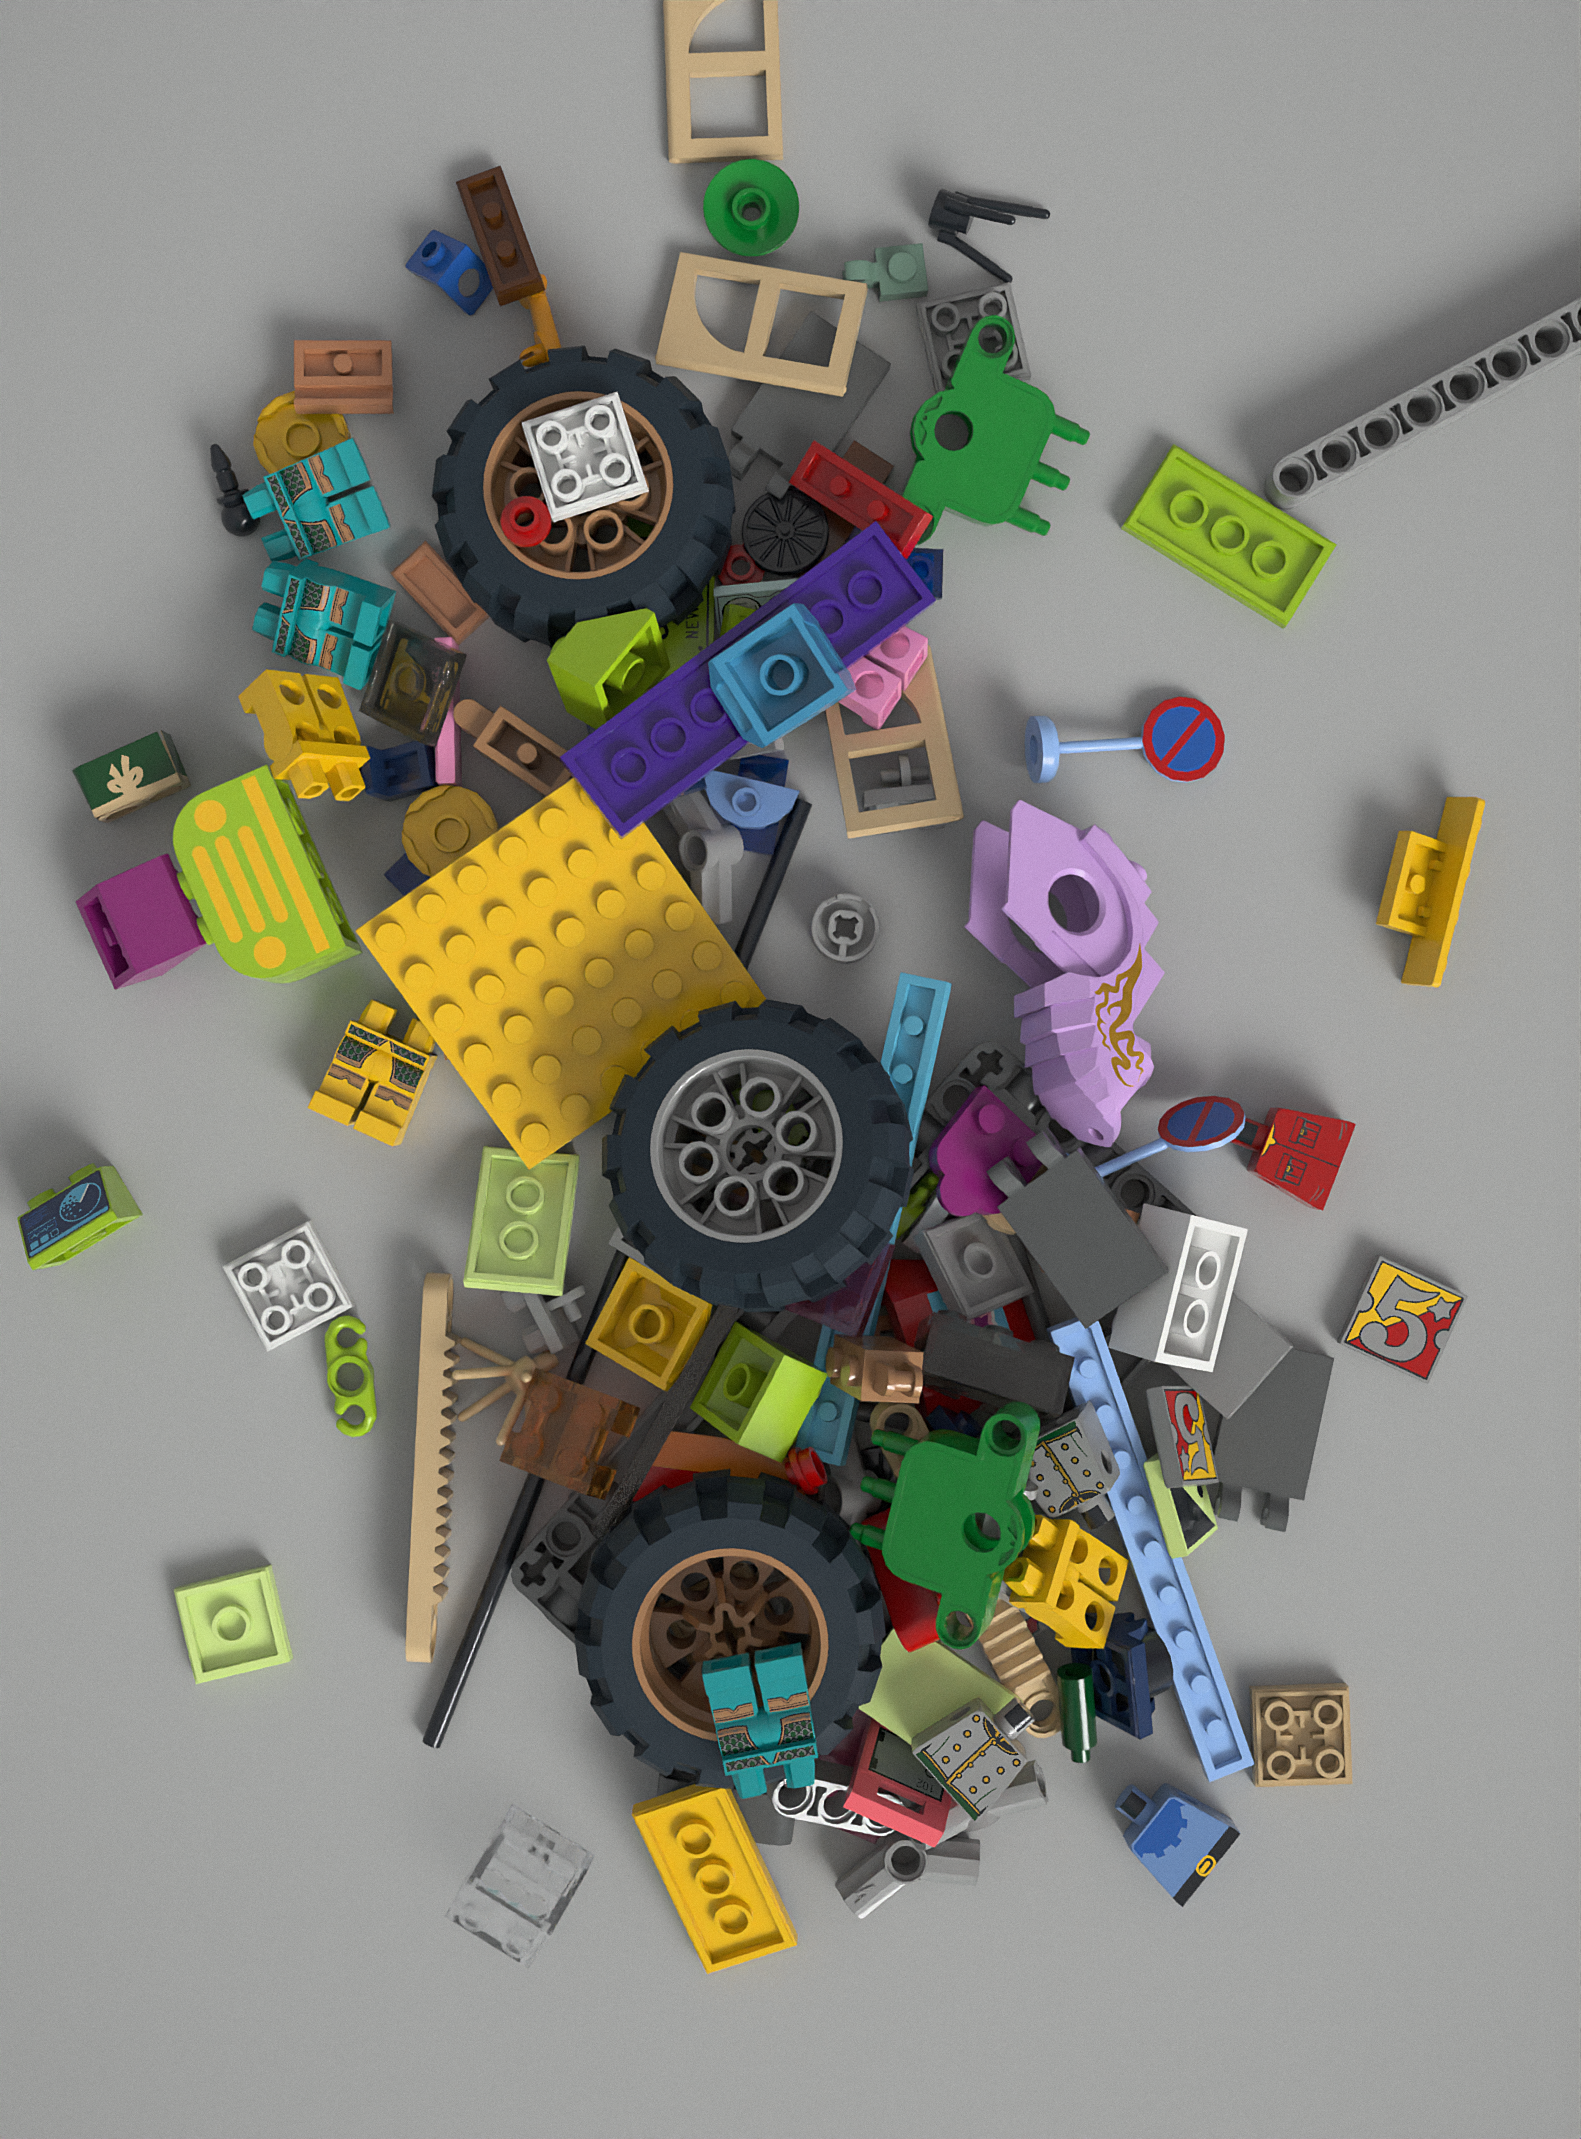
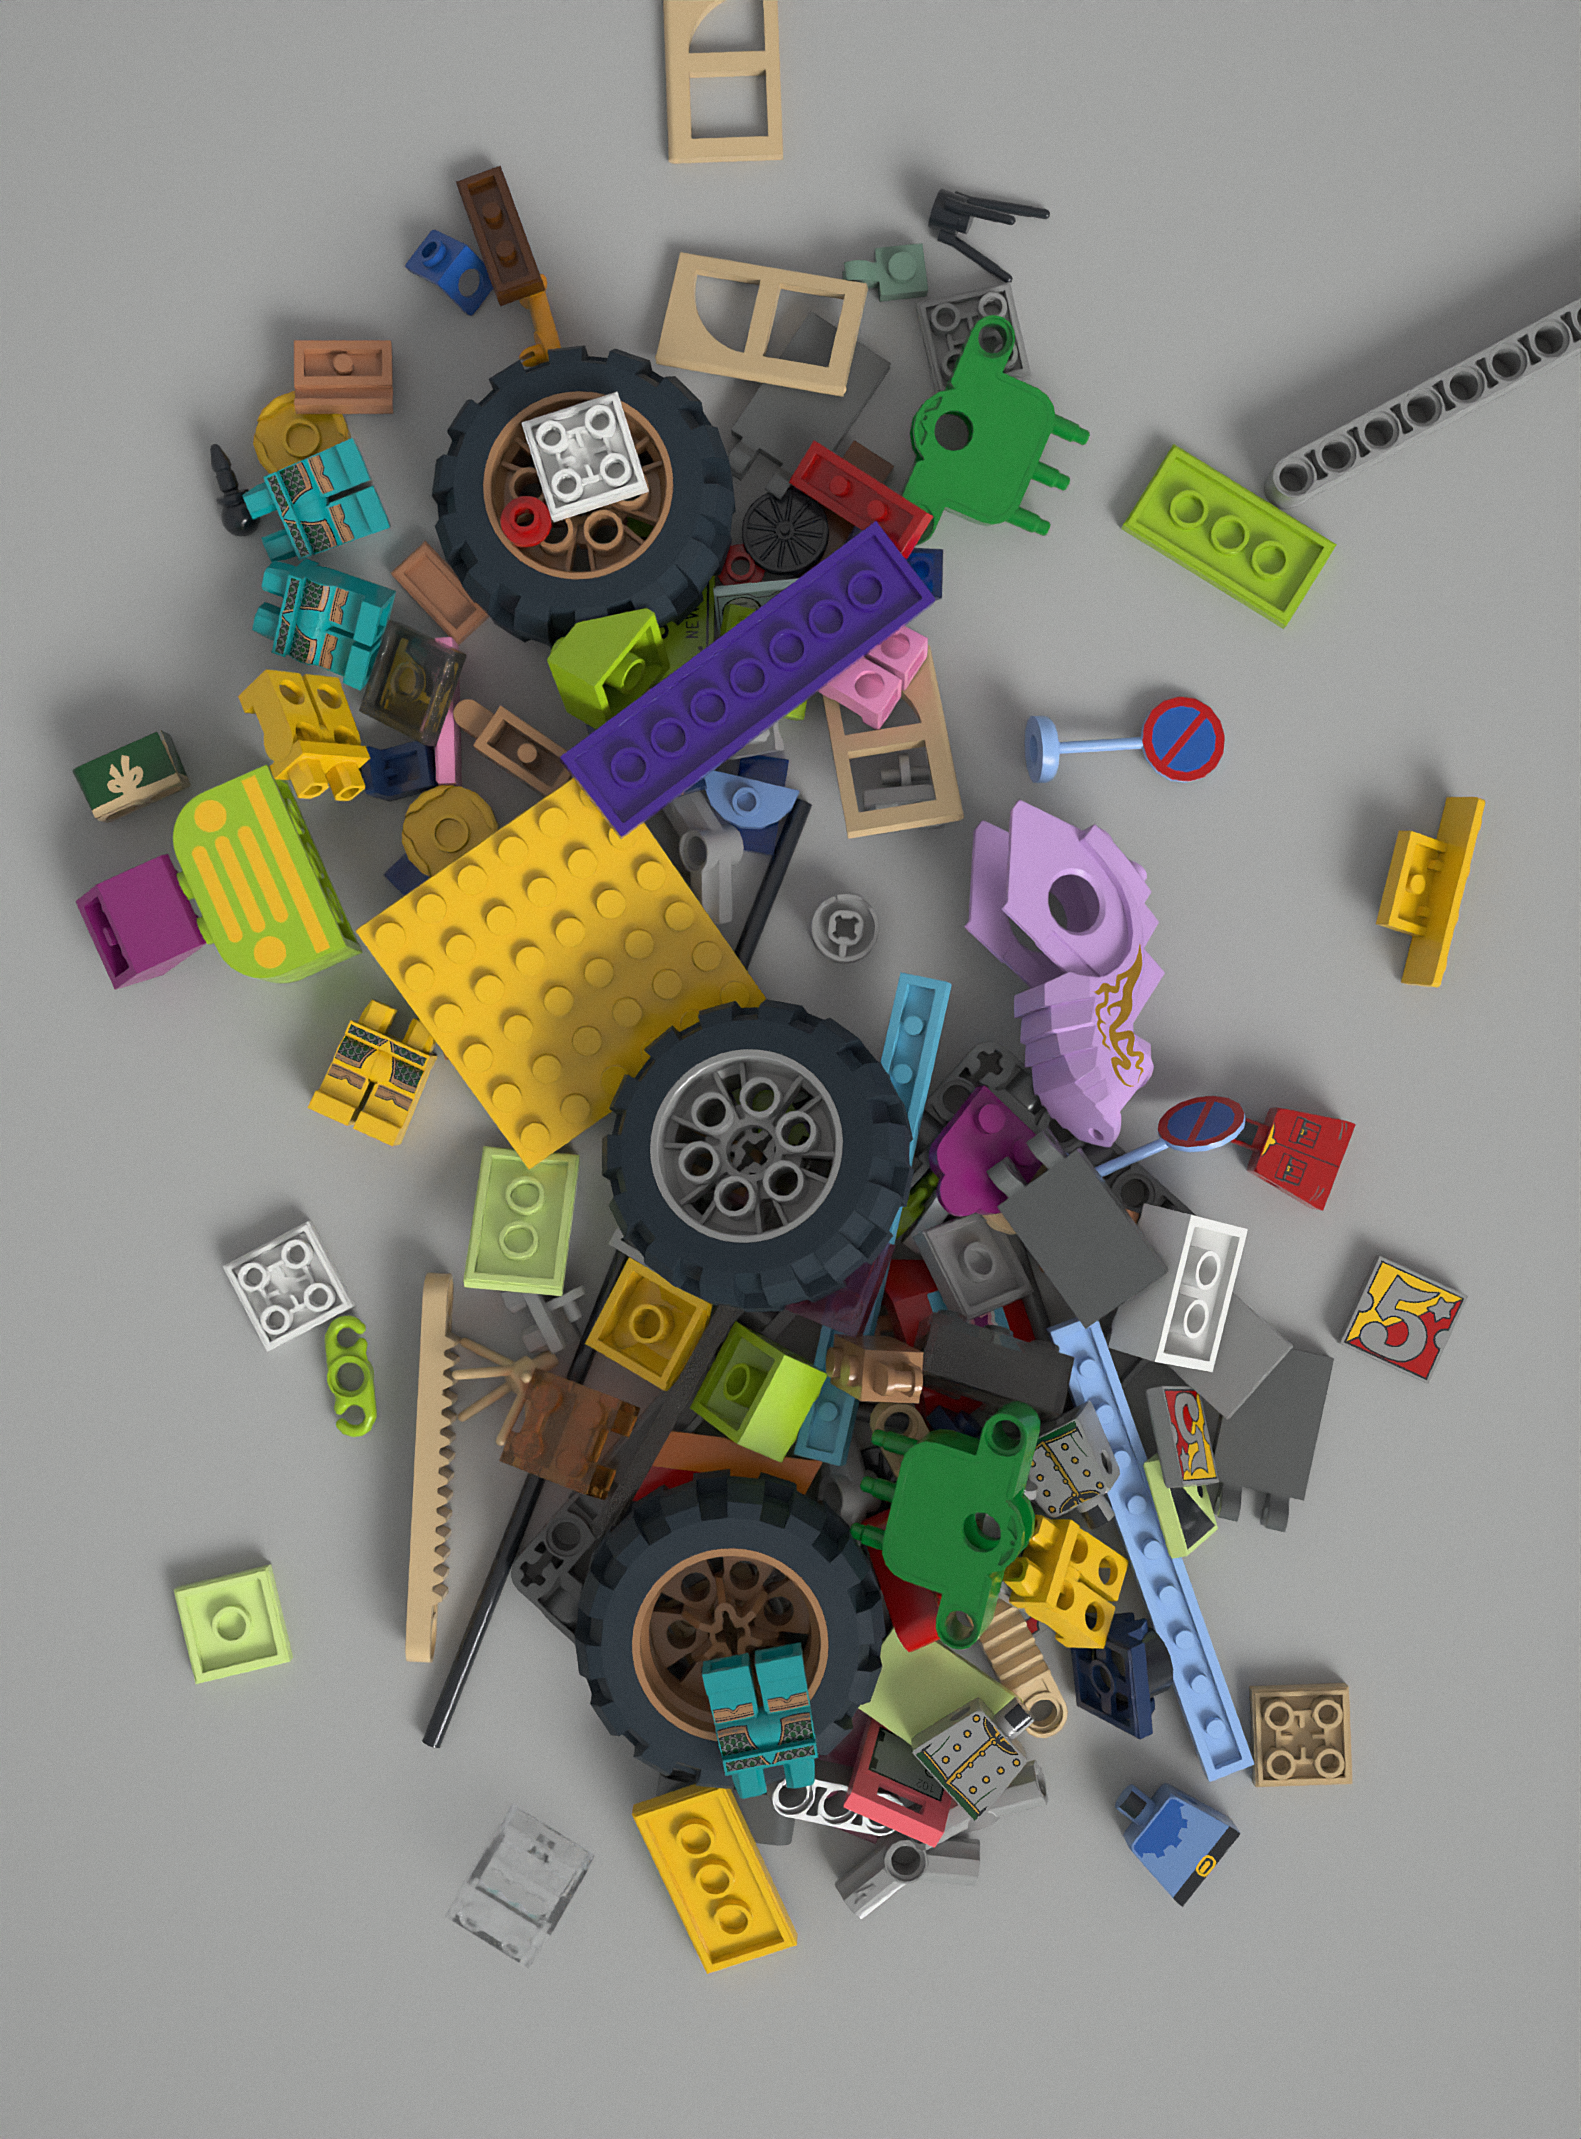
slope [17,1163,143,1270] -> none
green dish [703,159,799,256] -> none
dark azure slope [708,603,857,748] -> none
red plate [785,1446,827,1496] -> none
dark green cylinder [1057,1663,1097,1763] -> none

